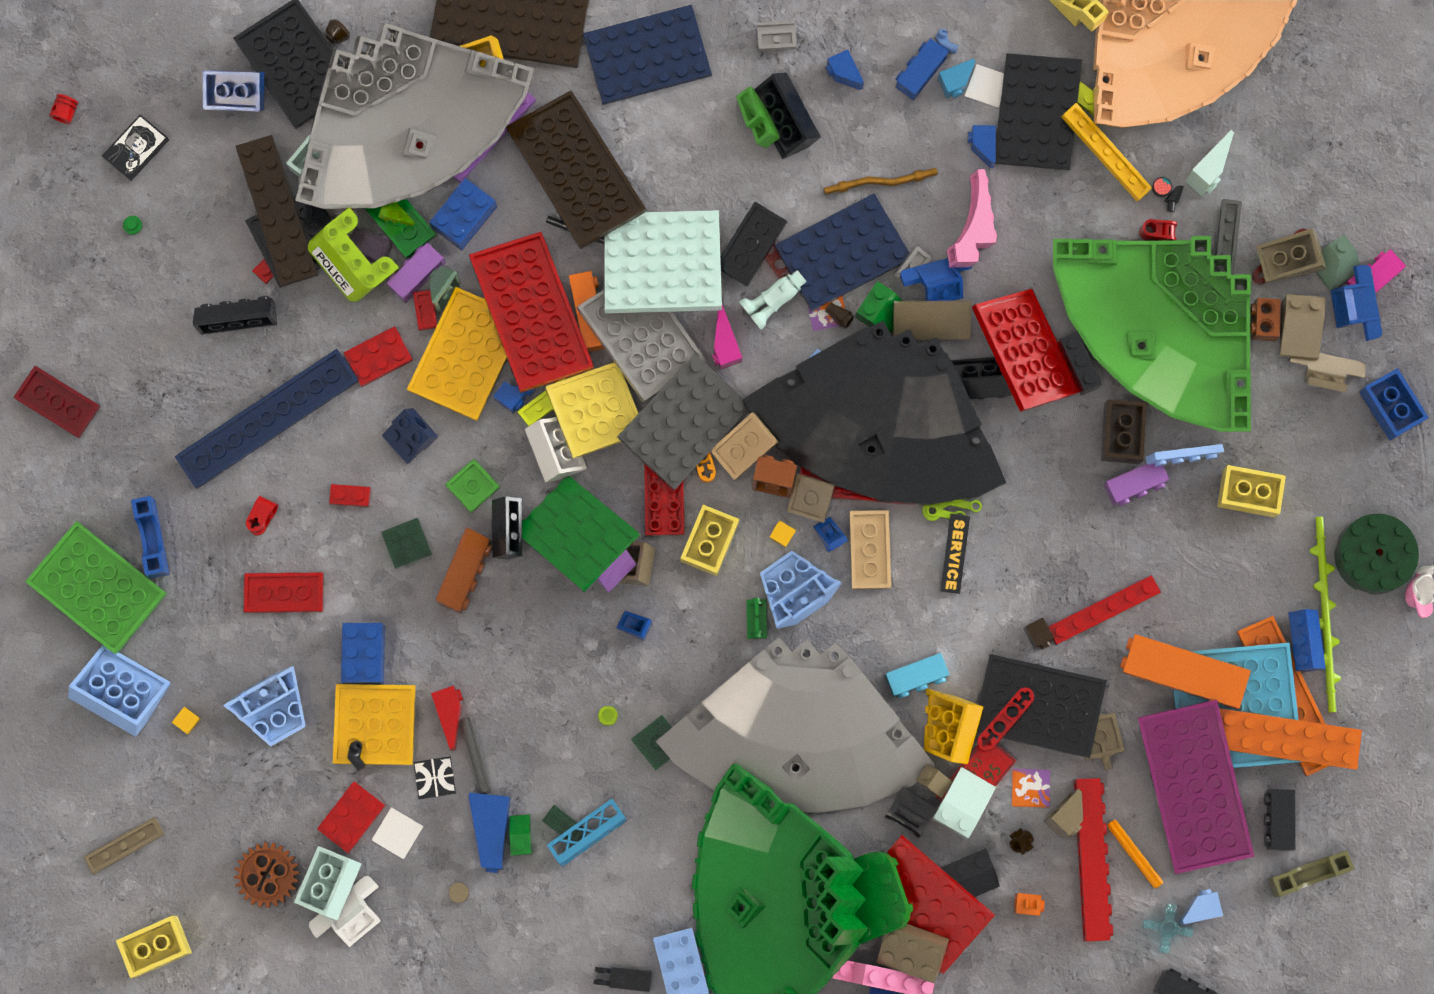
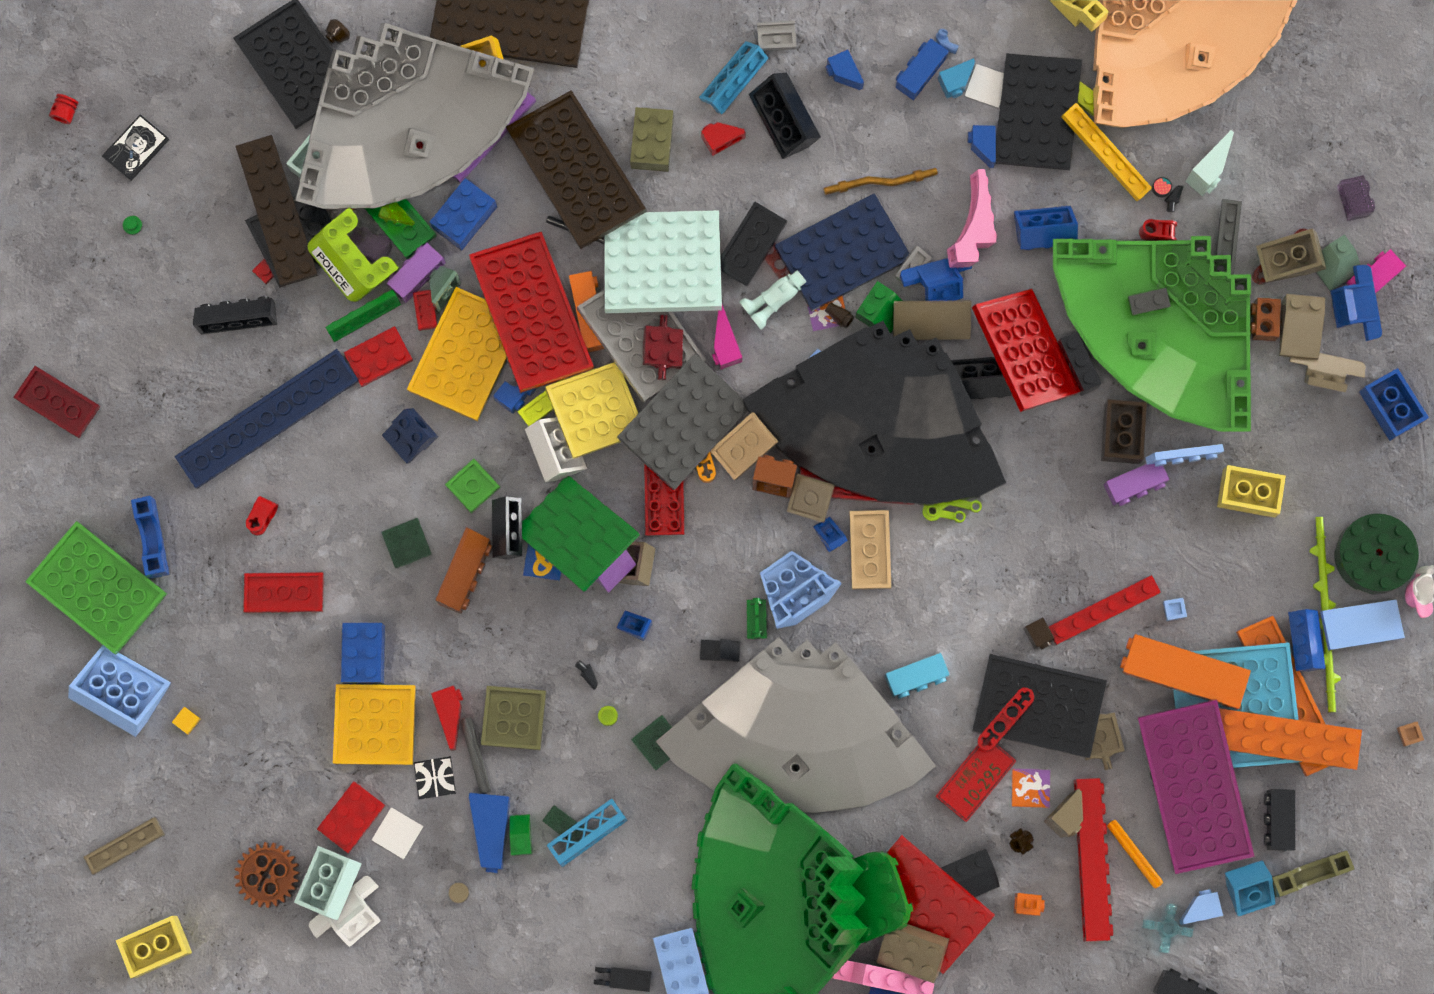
brick [203,70,264,111] -> none
light blue wedge [223,666,306,746] -> none
red plate [329,484,371,507] -> none
black arm [347,741,366,772] -> none
dark blue plate [583,5,712,105] -> none
light yellow brick [680,505,739,576] -> none
bright green slope [736,86,780,148] -> none
yellow tile [769,520,796,548] -> none
black plate [885,787,937,838] -> none
dark tan brick [916,764,952,798] -> none
yellow wedge [924,688,983,764] -> none
light aqua slope [932,767,996,839] -> none
black tile [940,514,970,594] -> none
none -> green plate [325,289,401,342]
none -> olive plate [481,686,546,751]
none -> blue sticker [523,544,561,581]
none -> black bar [575,660,598,690]
none -> olive brick [630,107,674,172]
none -> dark red plate [643,315,683,380]
none -> dark azure fence [699,41,768,115]
none -> black slope [700,639,740,662]
none -> red slope [701,122,746,156]
none -> blue slope [1014,206,1078,250]
none -> dark grey plate [1128,288,1171,316]
none -> light blue plate [1163,598,1187,621]
none -> dark azure slope [1225,860,1276,917]
none -> light blue tile [1320,600,1405,651]
none -> clear purple brick [1337,175,1375,221]
none -> medium nougat plate [1397,721,1424,746]

